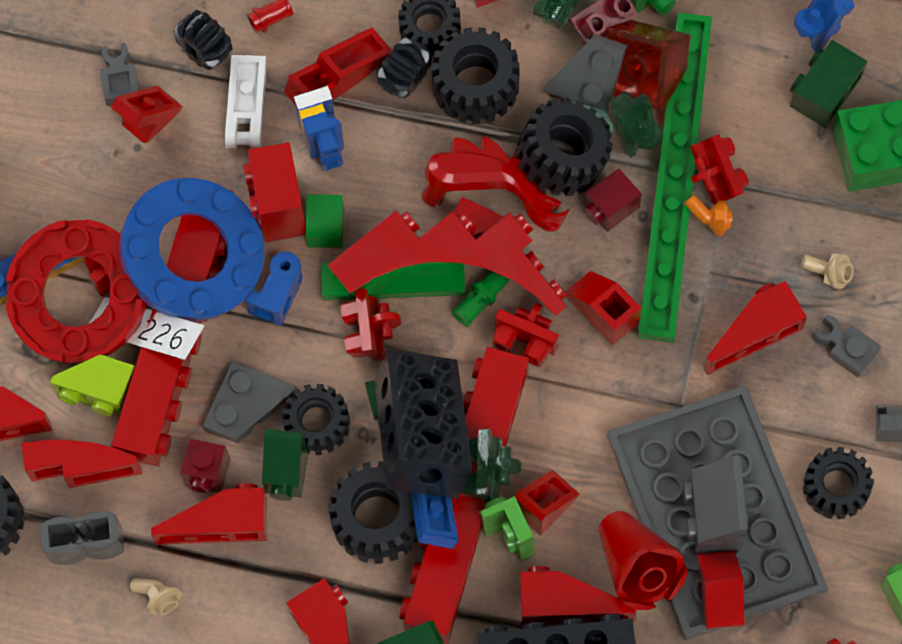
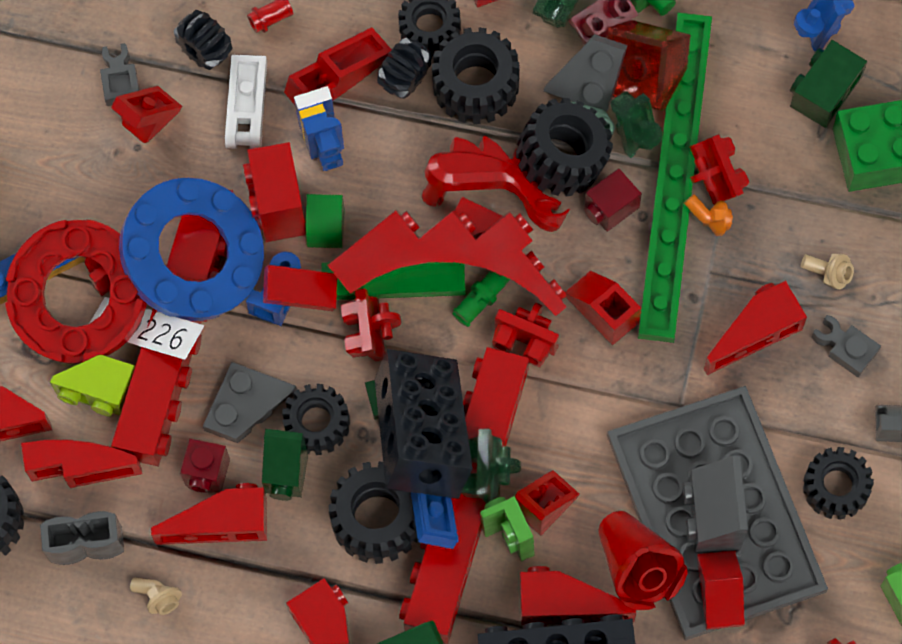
none -> red tile [263,265,337,312]

